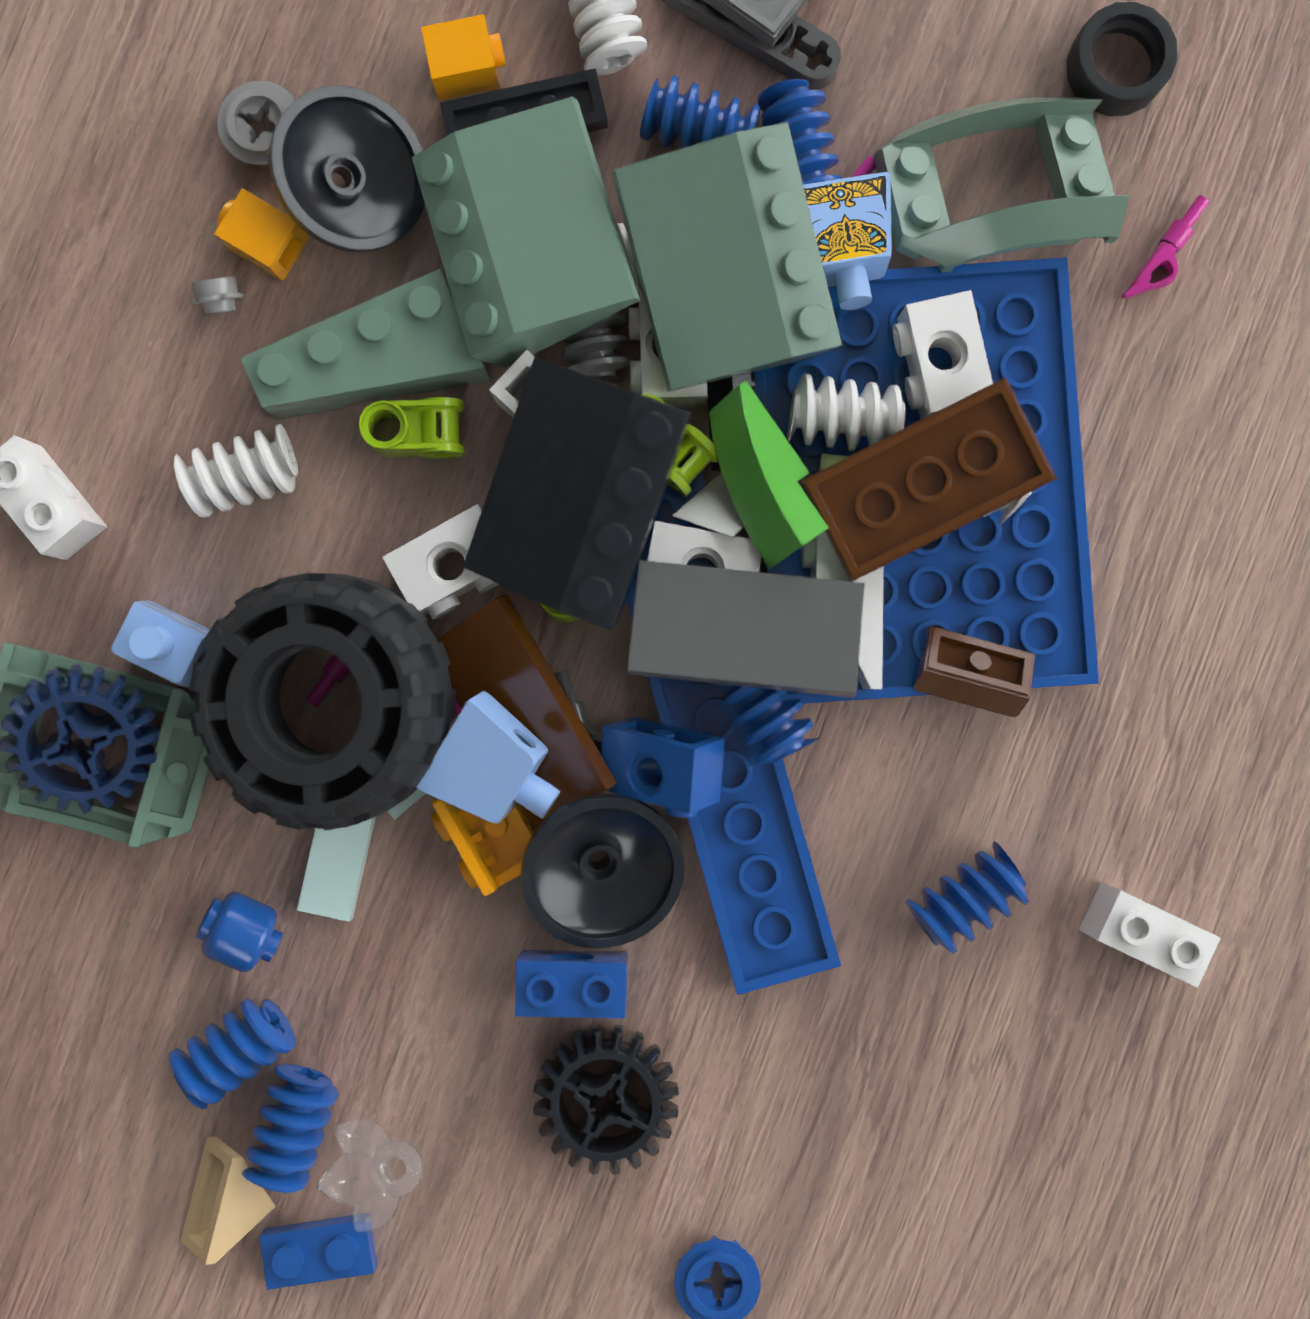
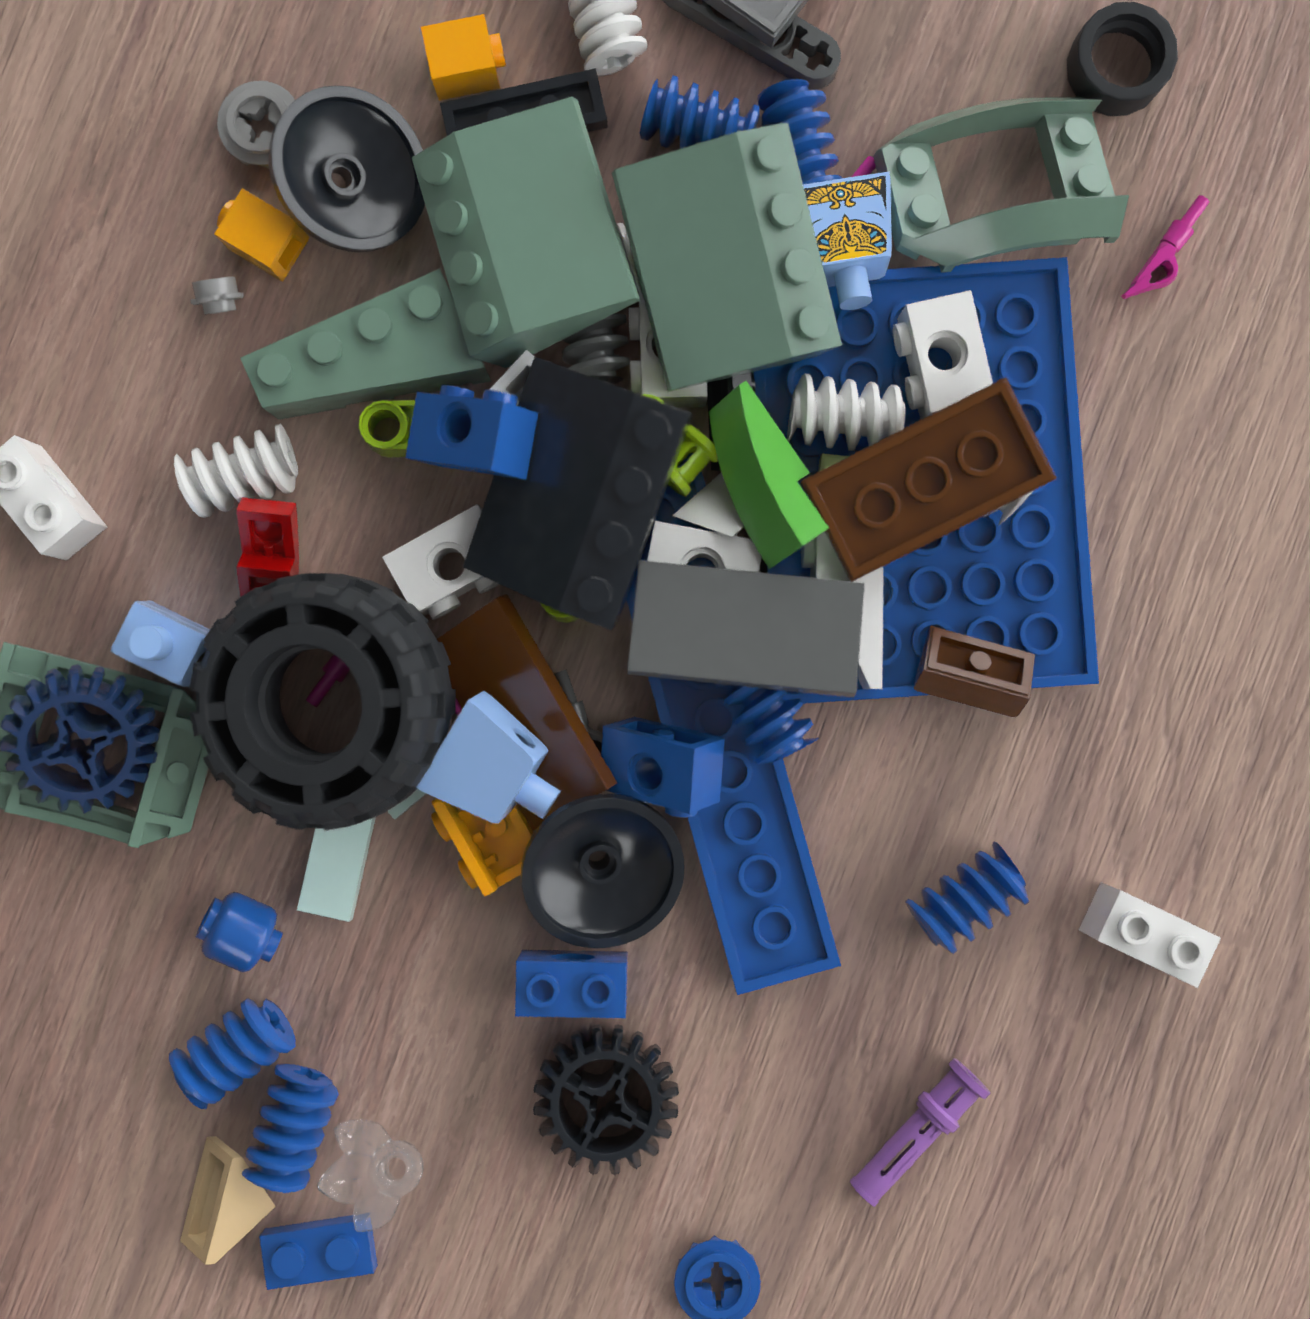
none -> red slope [236,497,299,597]
none -> blue brick [405,385,538,480]
none -> medium lavender pin [850,1058,991,1207]

